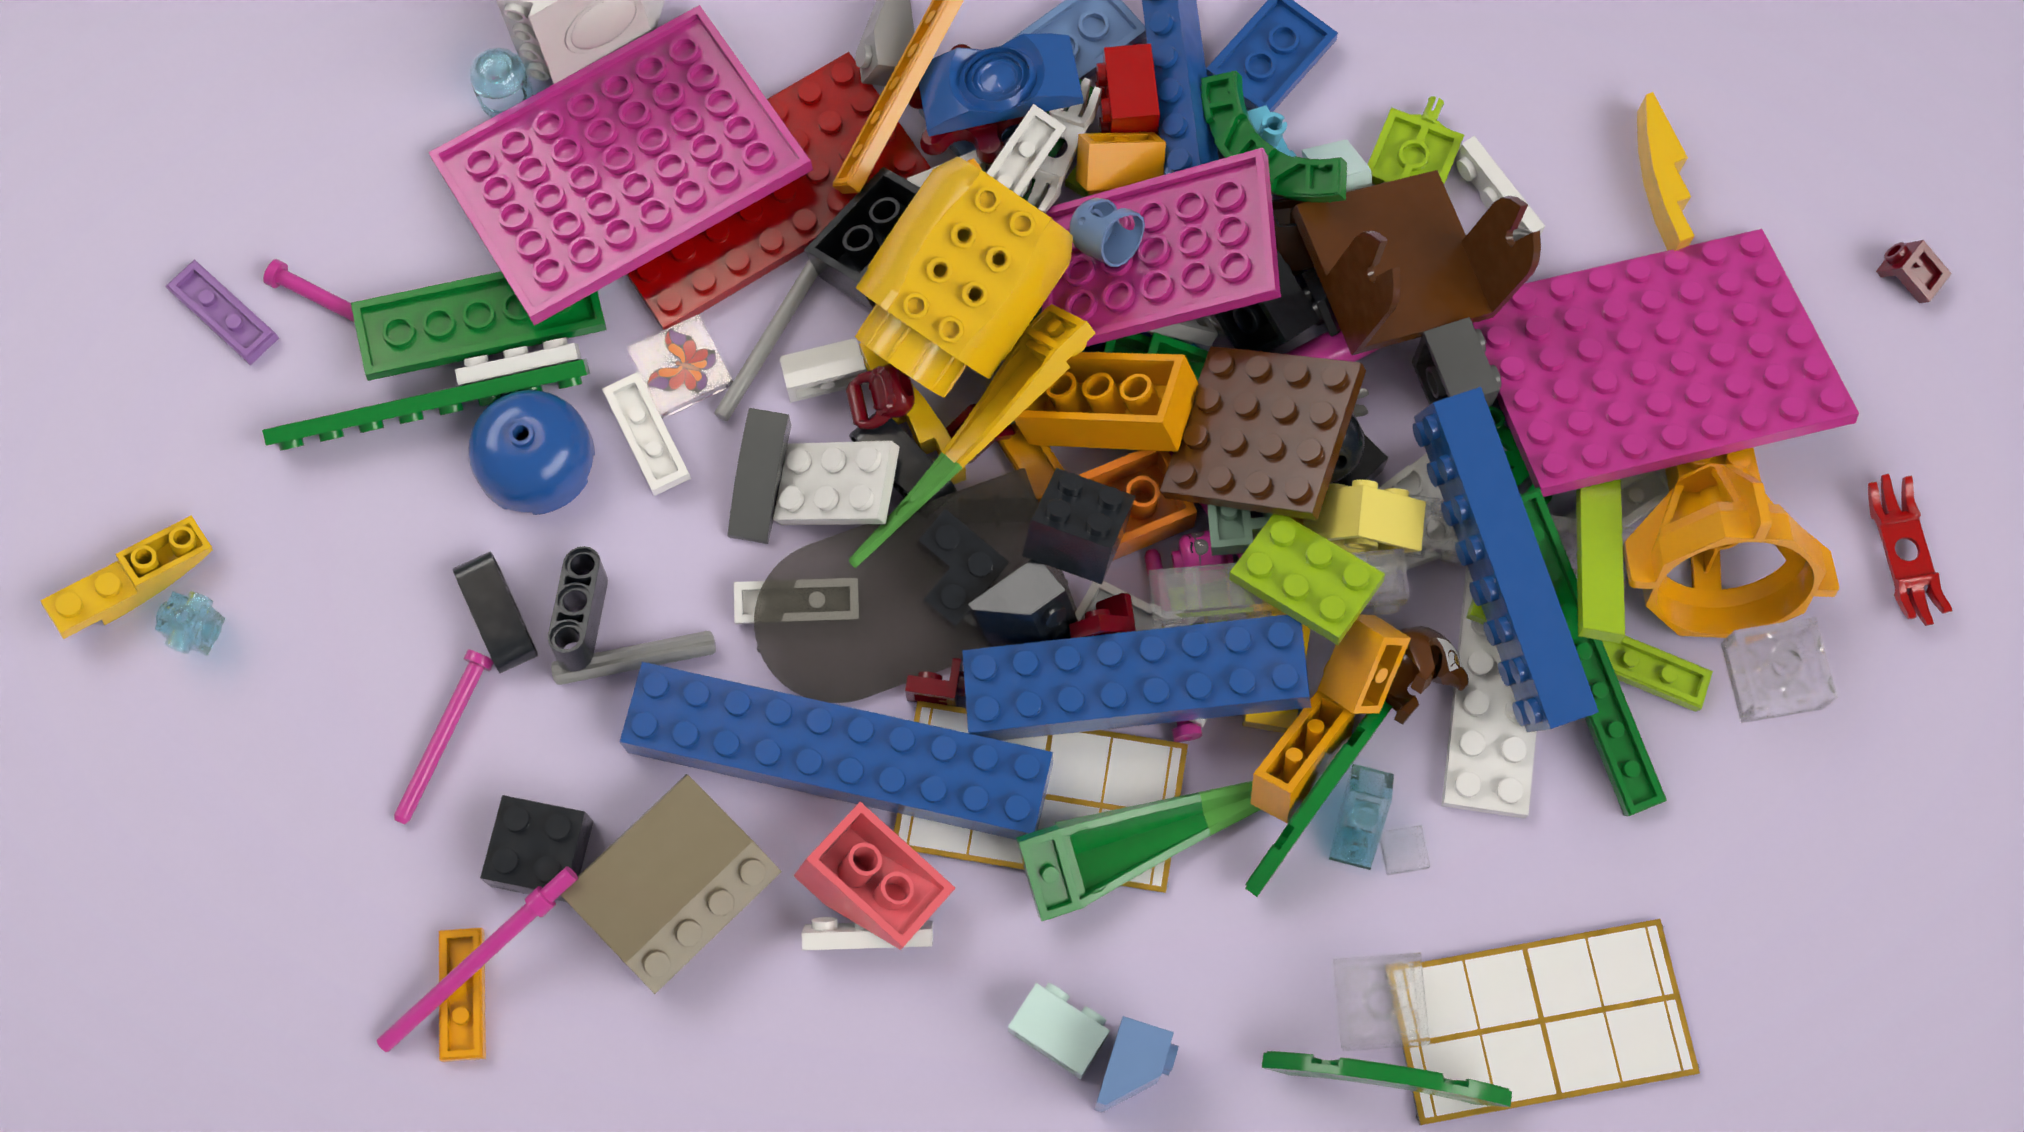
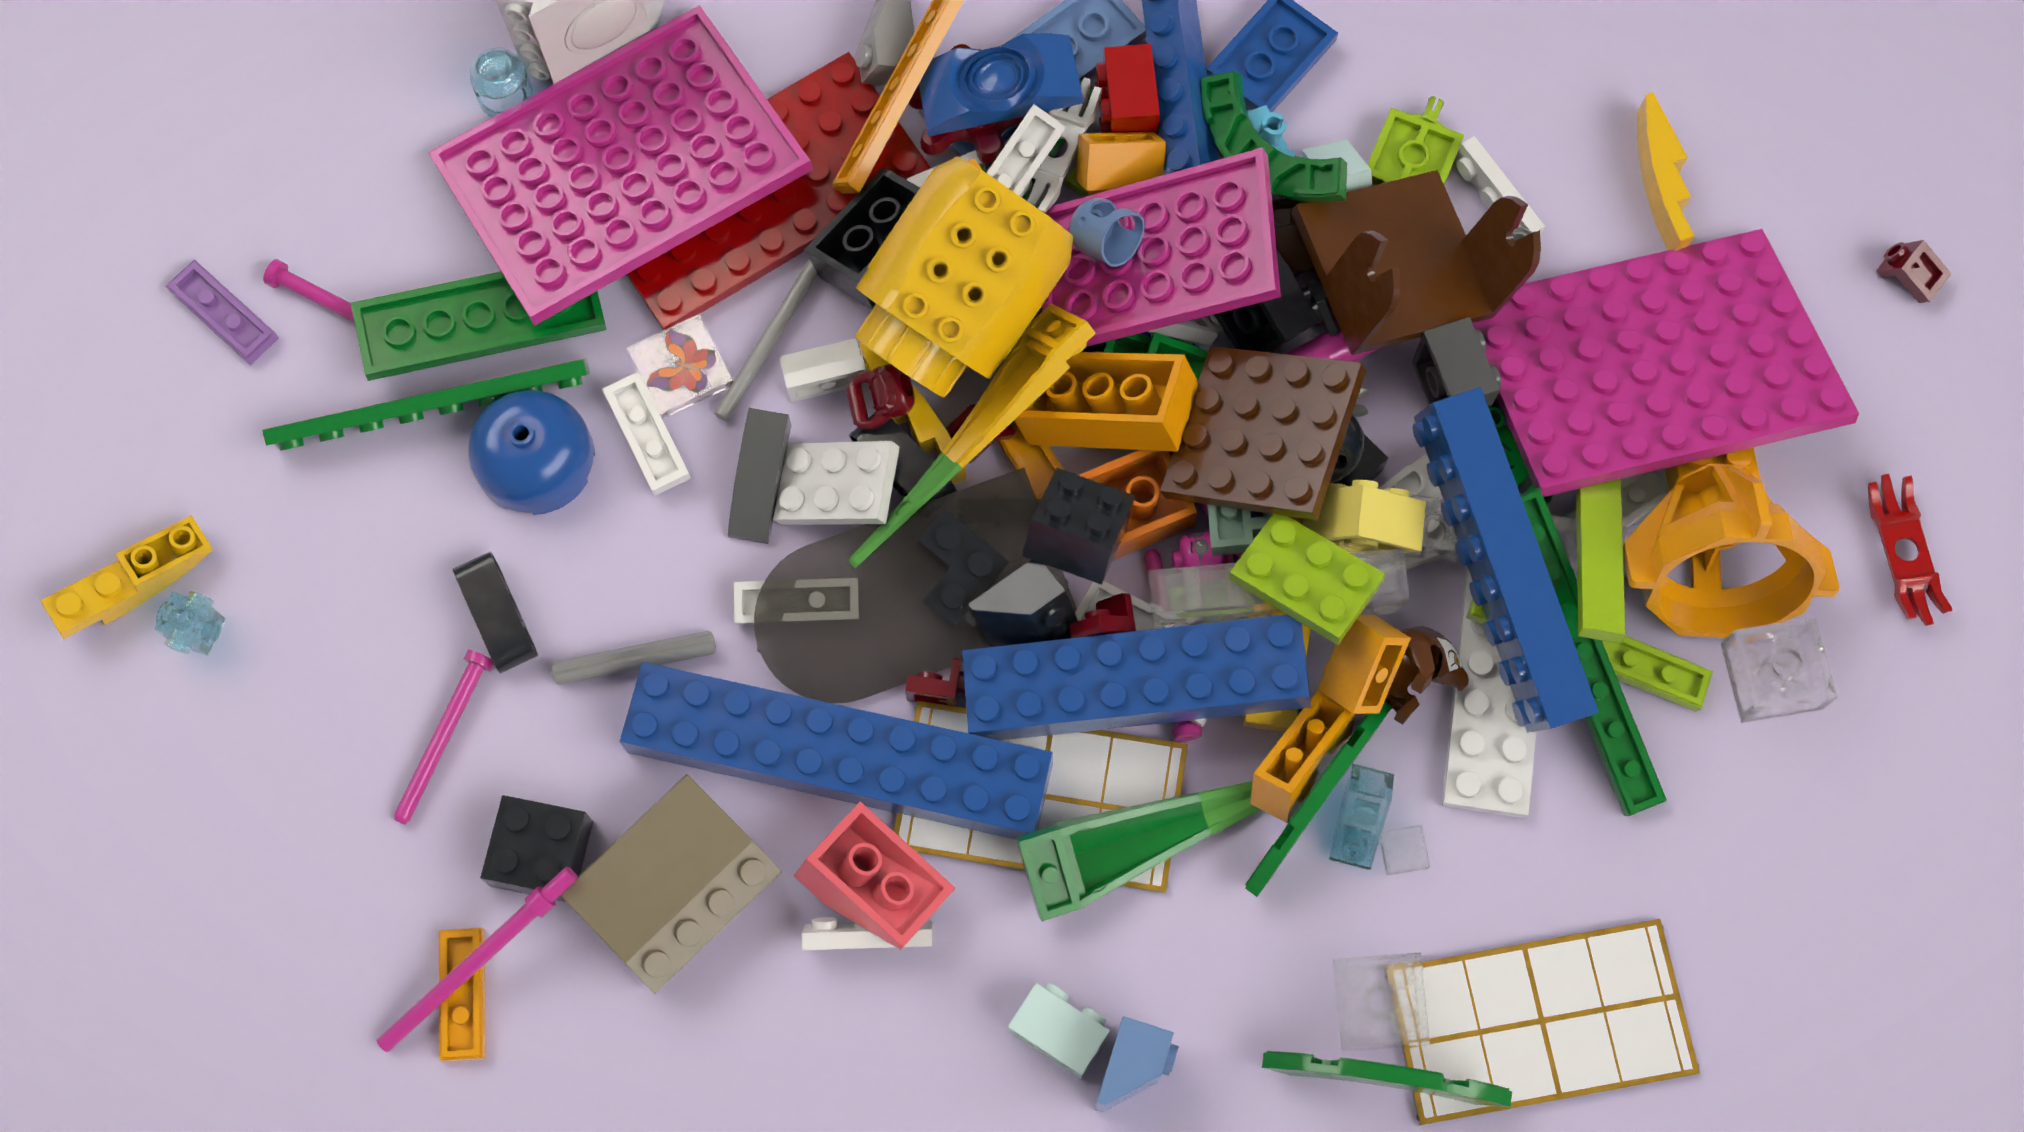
white plate [455,337,581,385] -> none
black beam [548,546,608,672] -> none

